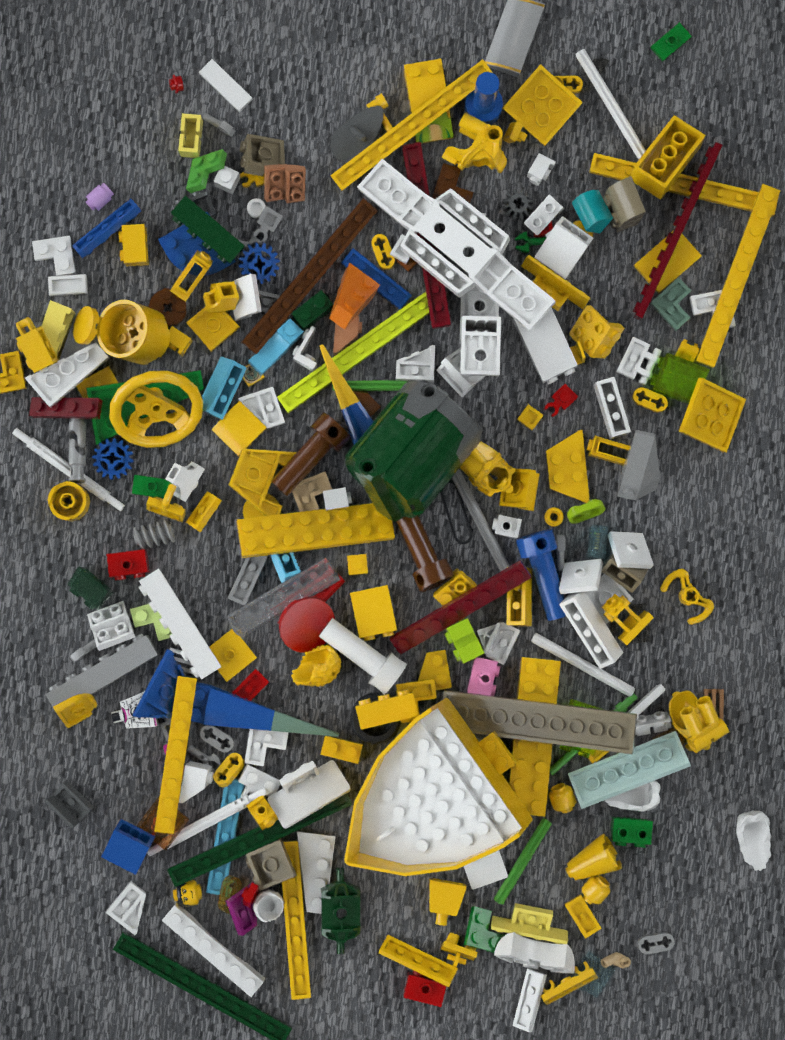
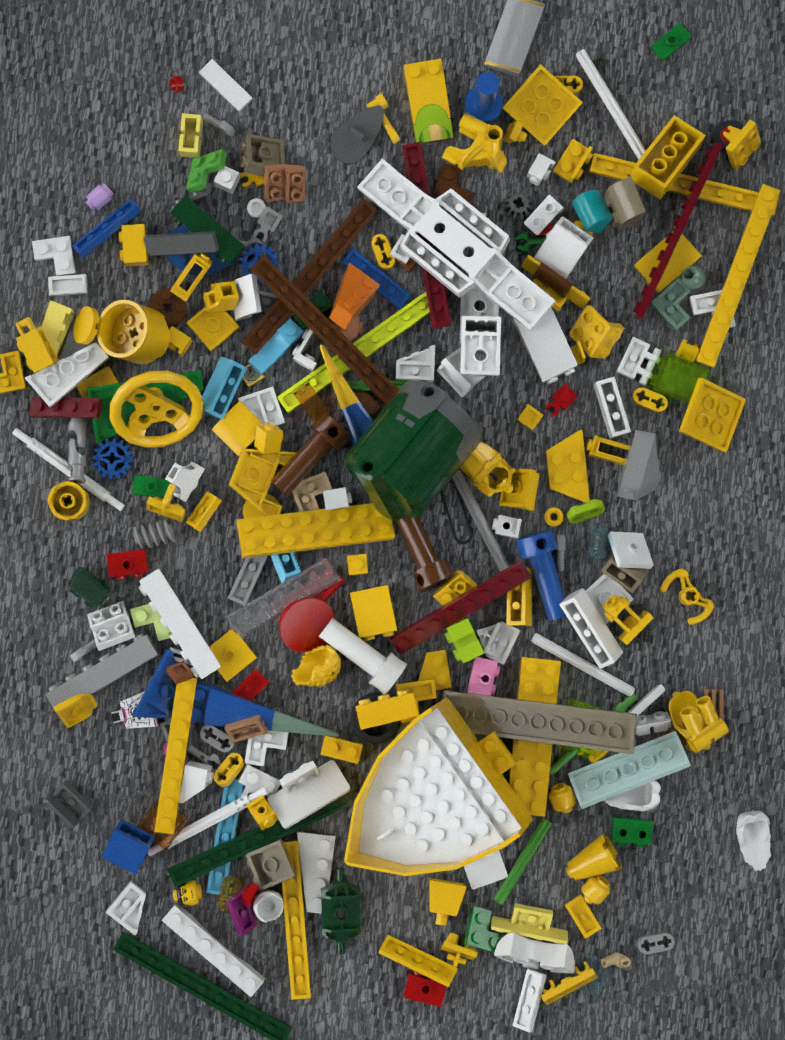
yellow plate [330,59,493,191] -> none
white plate [559,559,603,594] -> none
none -> dark grey tile [143,231,219,256]
none -> dark orange tile [166,661,194,684]
none -> medium nougat tile [224,715,268,743]
none -> reddish brown plate [250,255,399,405]
none -> yellow brick [254,422,283,454]
none -> clear orange tile [293,382,330,422]
none -> reddish brown tile [533,263,573,298]
none -> yellow bracket [553,139,593,183]
none -> sand green piece [681,266,706,290]
none -> yellow plate [713,120,761,170]

